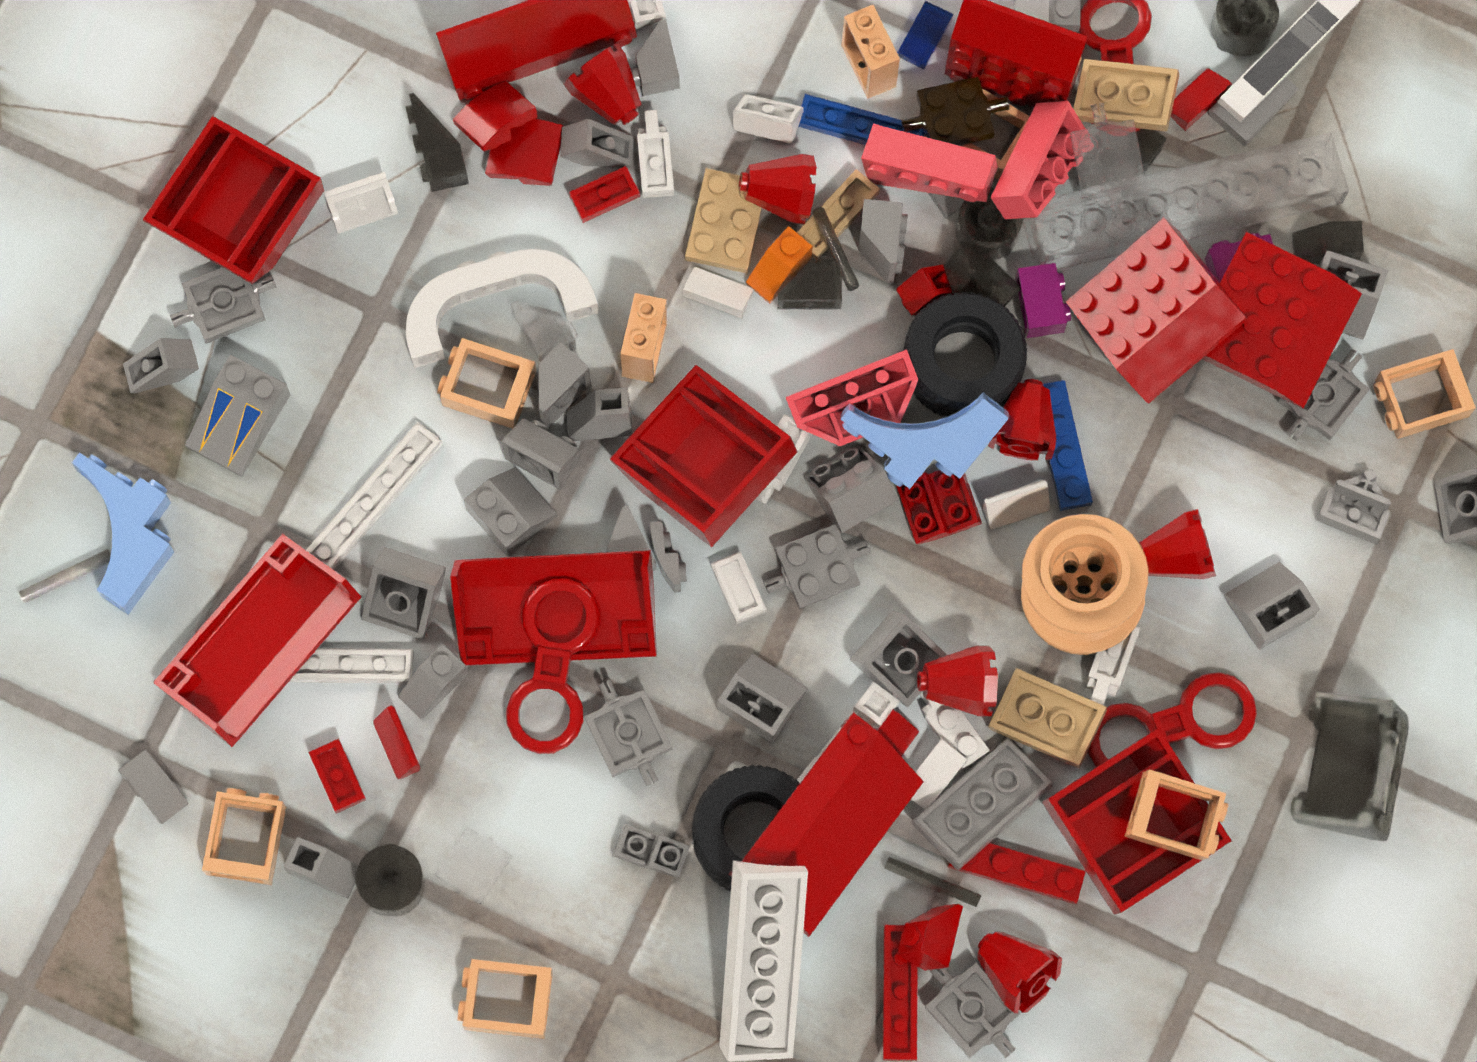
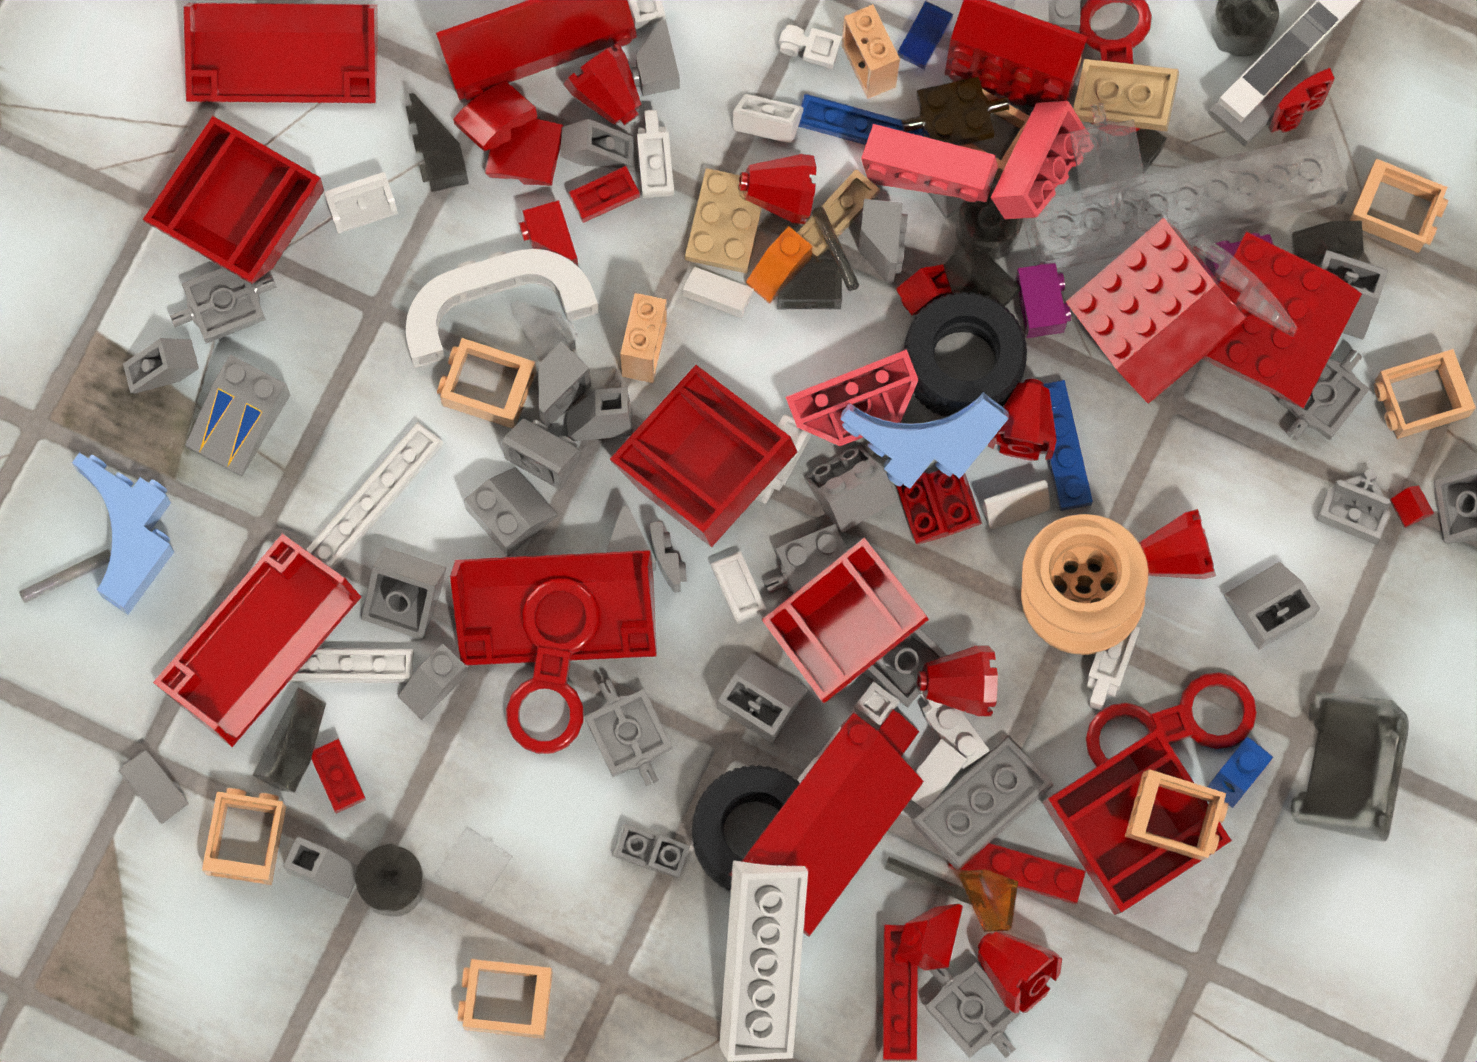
red slope [373,705,421,779] -> none
tan plate [989,668,1107,769] -> none
red slope [1171,68,1232,131] -> none
none -> red slope [184,3,378,103]
none -> clear smoke slope [252,687,326,793]
none -> red slope [519,200,578,266]
none -> slope [762,538,930,703]
none -> white plate [778,25,842,69]
none -> clear orange slope [958,870,1018,932]
none -> clear slope [1193,234,1297,337]
none -> blue torso [1207,737,1273,808]
none -> red slope [1269,68,1335,133]
none -> light nougat window [1348,159,1449,253]
none -> red slope [1390,485,1434,528]

